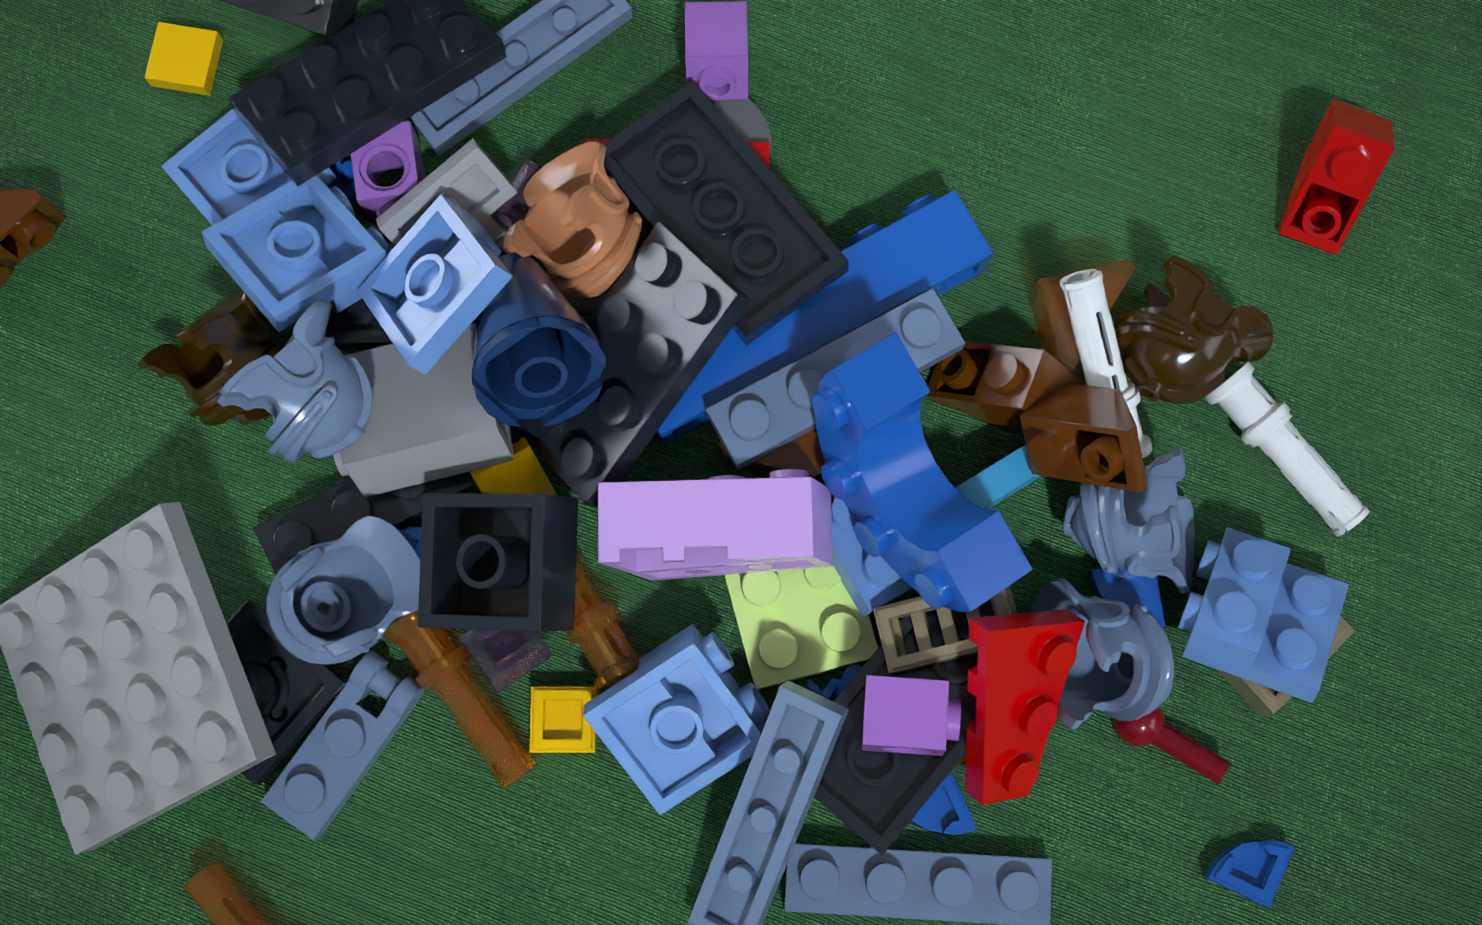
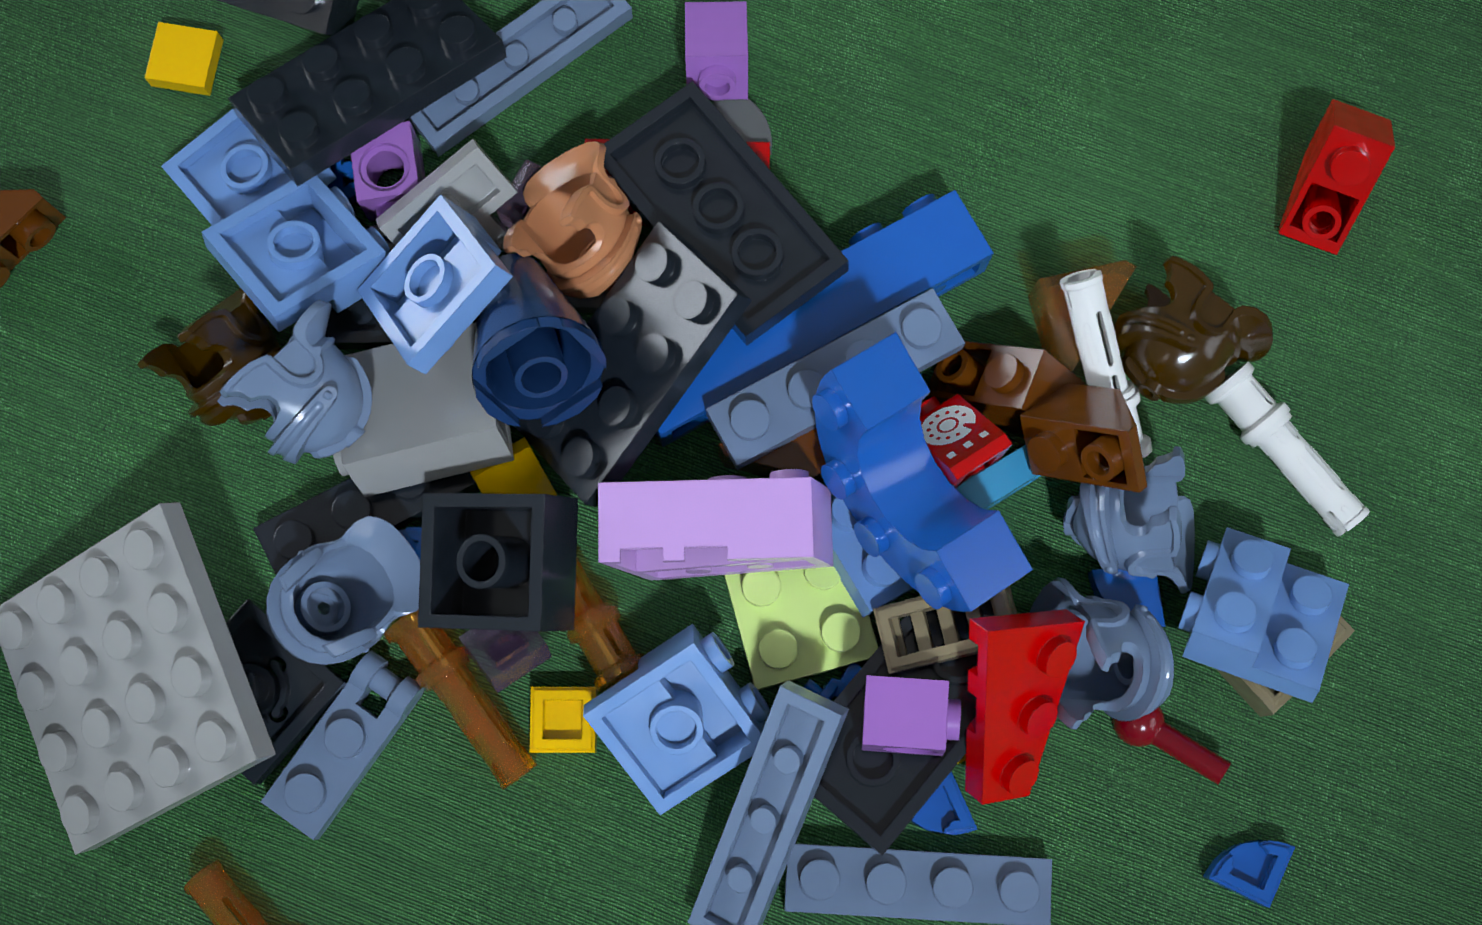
none -> red slope [920,394,1012,488]

